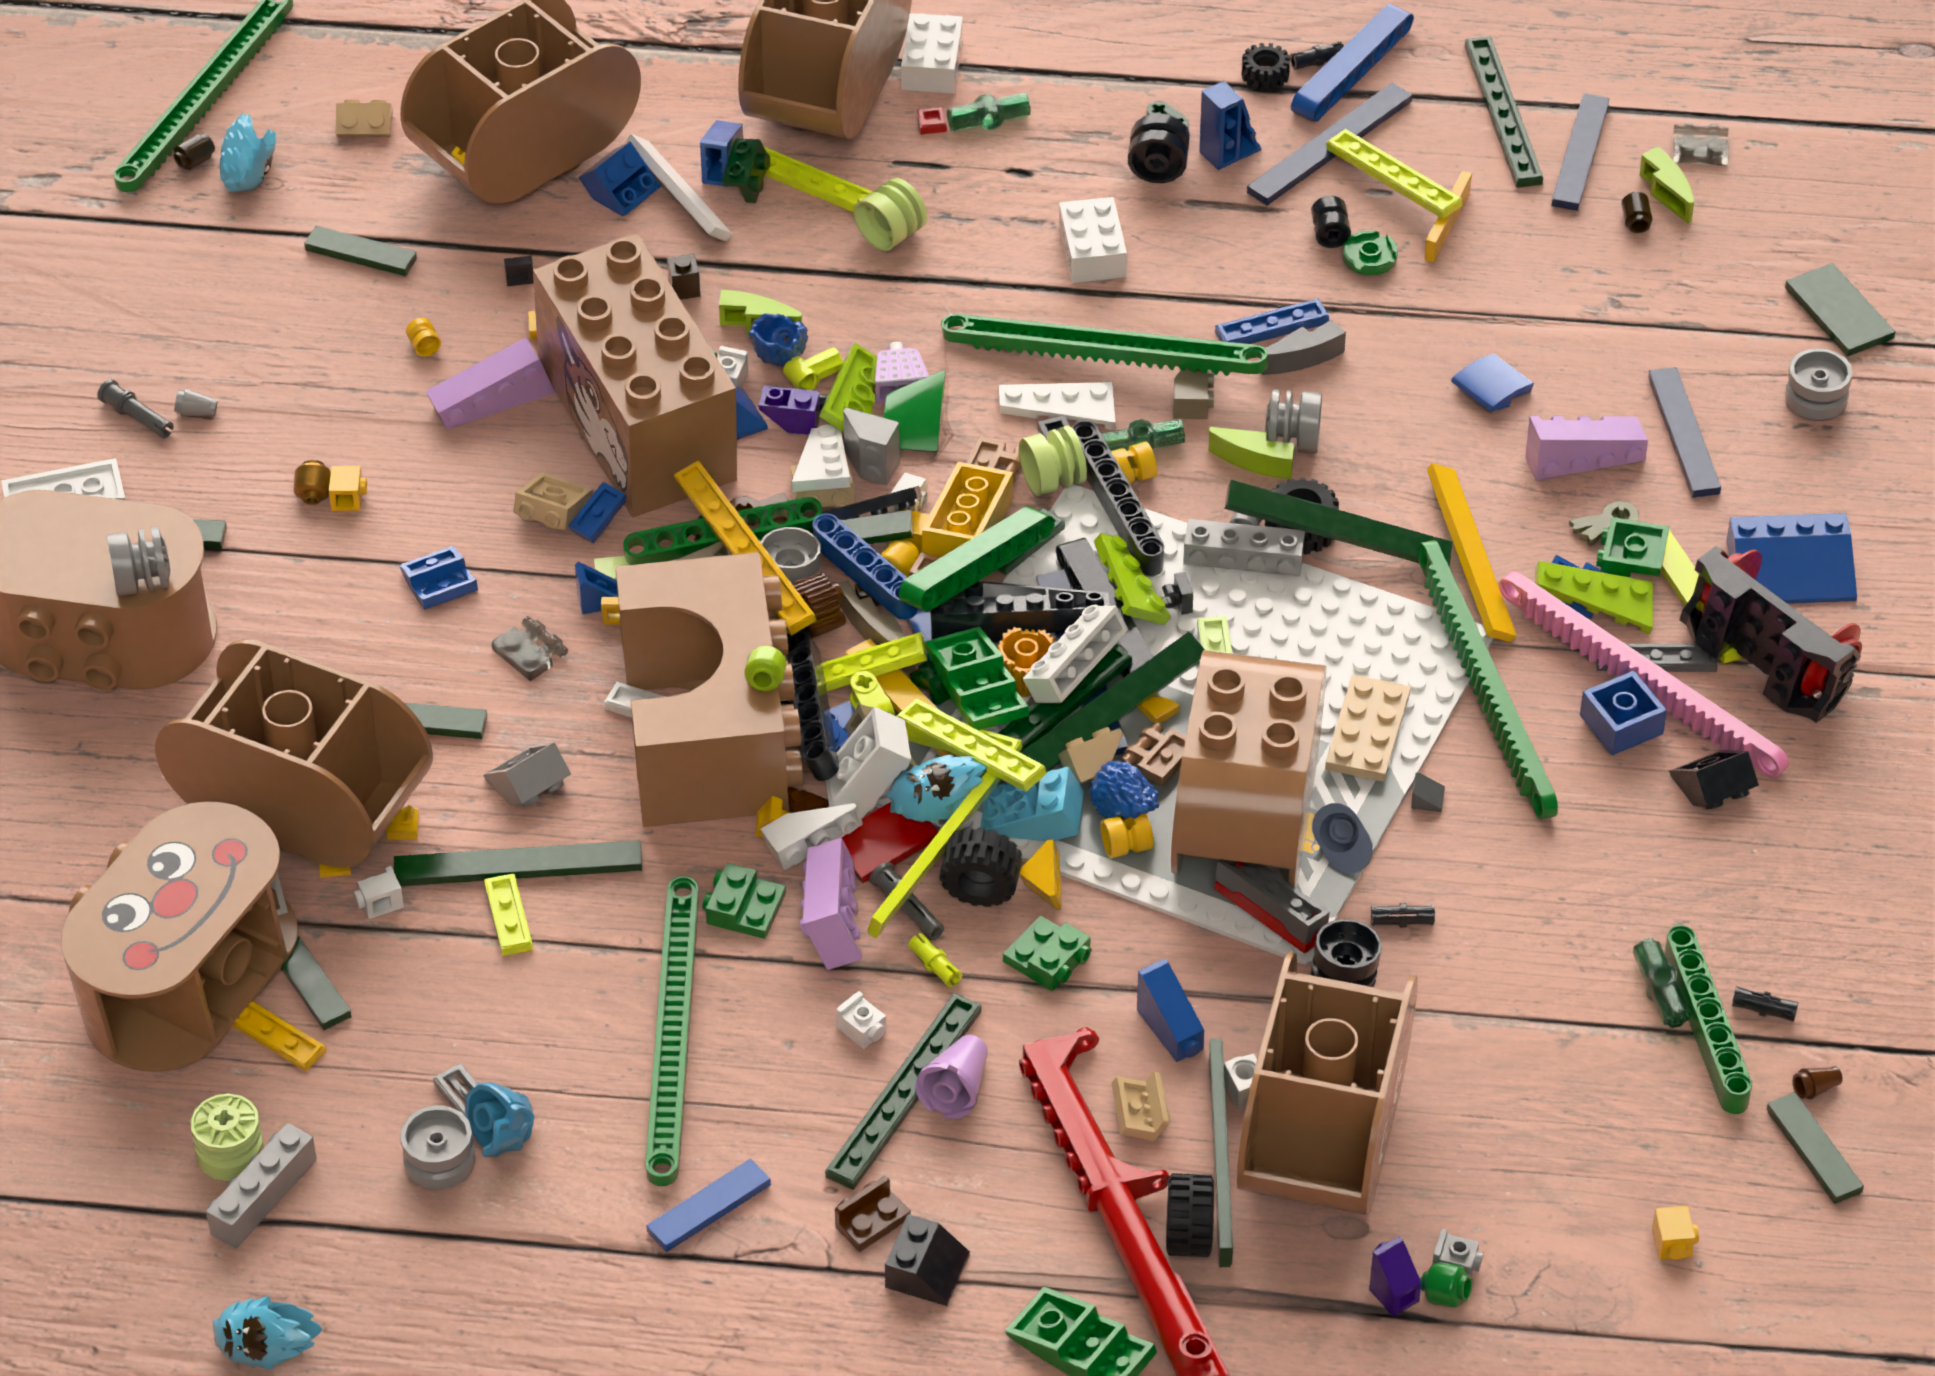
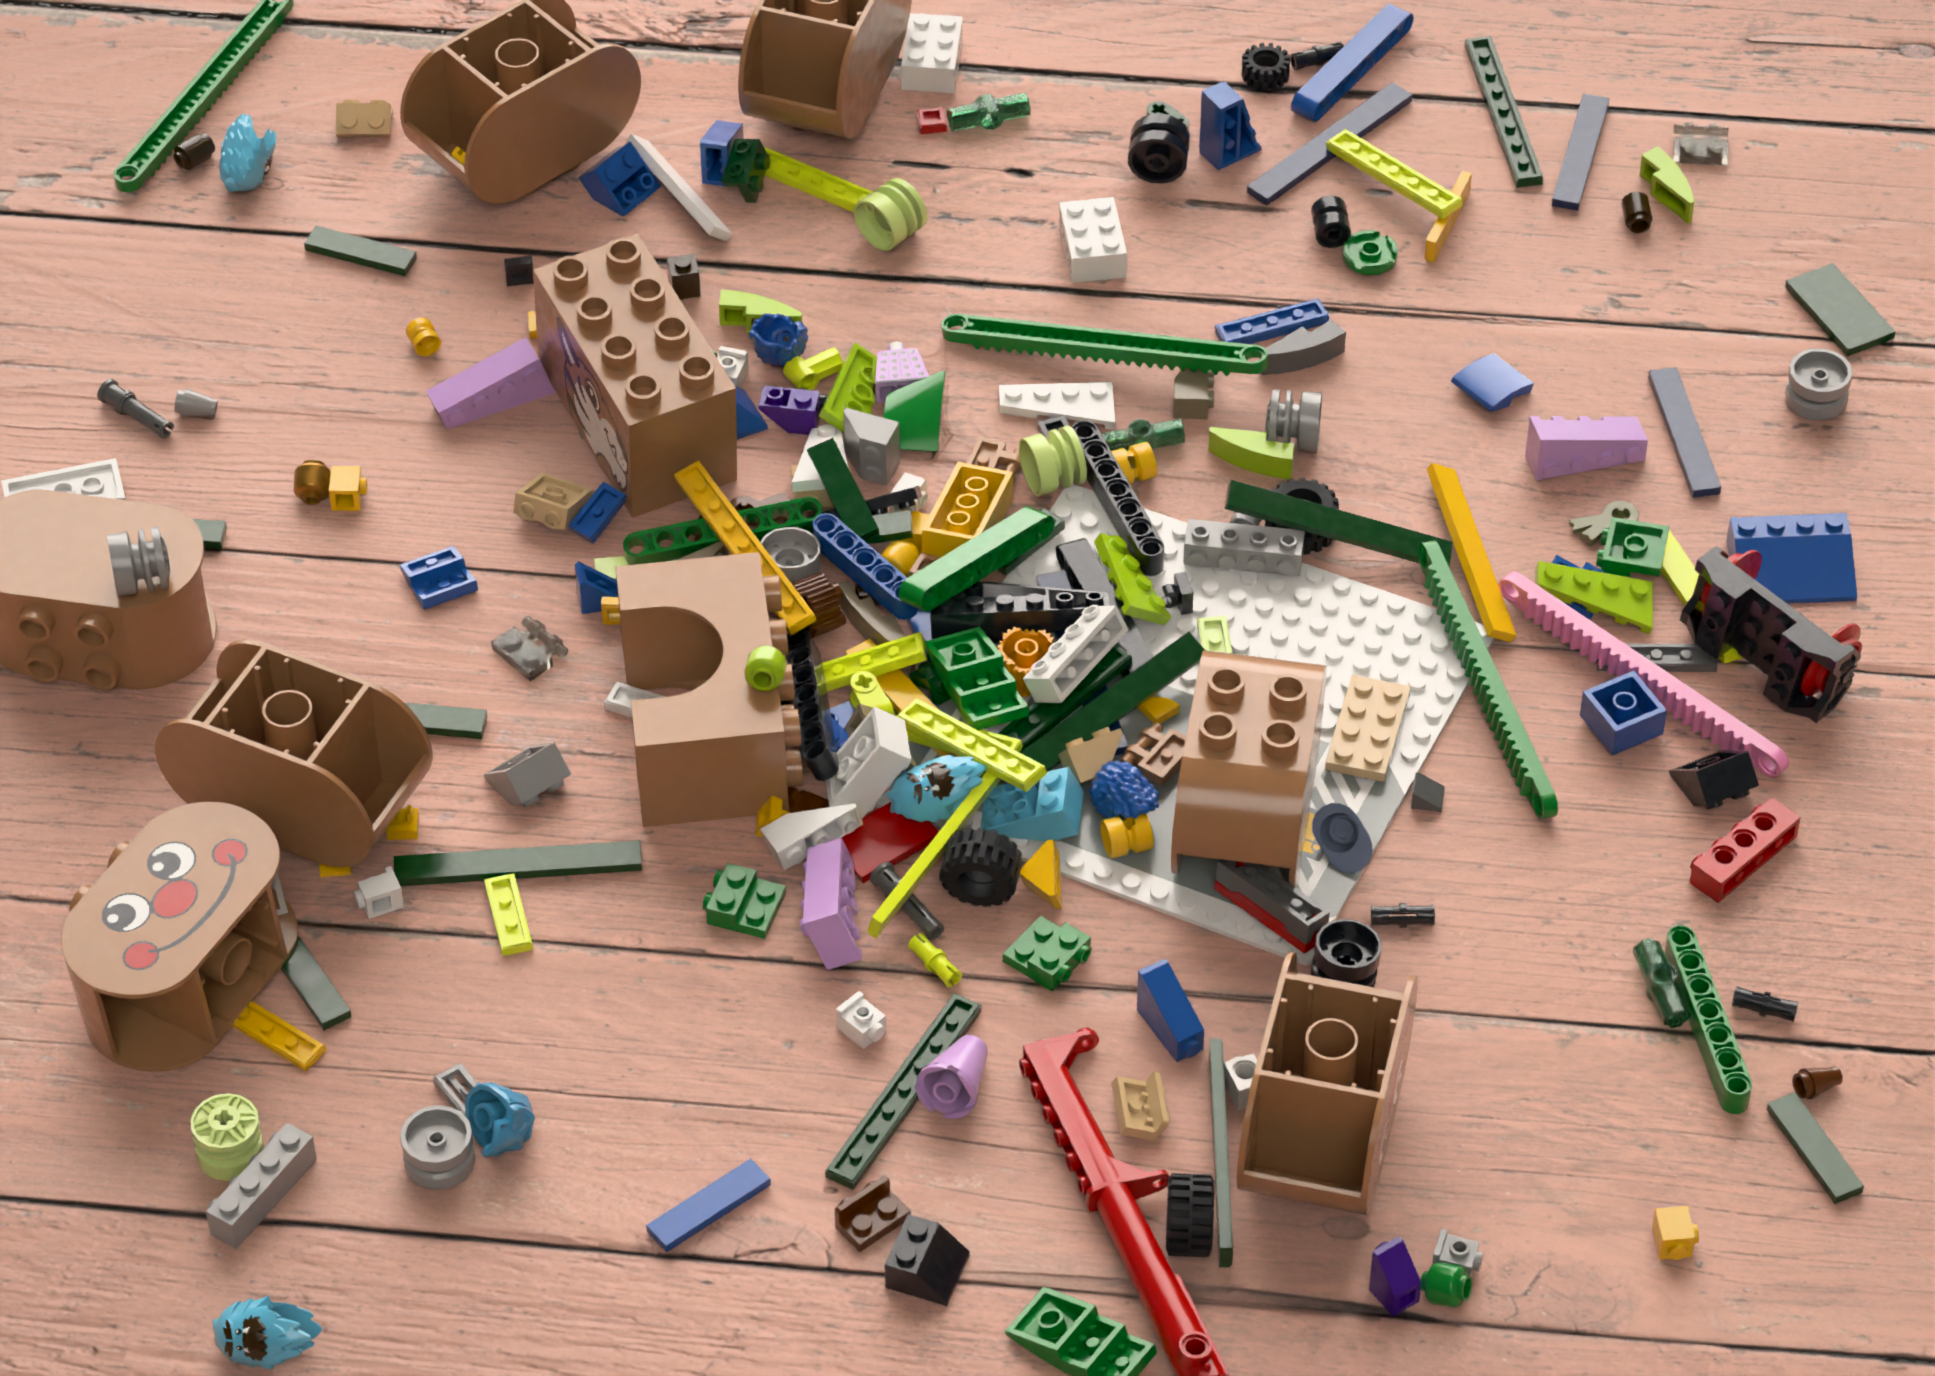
gear [645,876,699,1186] -> none
none -> dark green tile [806,438,880,540]
none -> red brick [1689,797,1801,903]

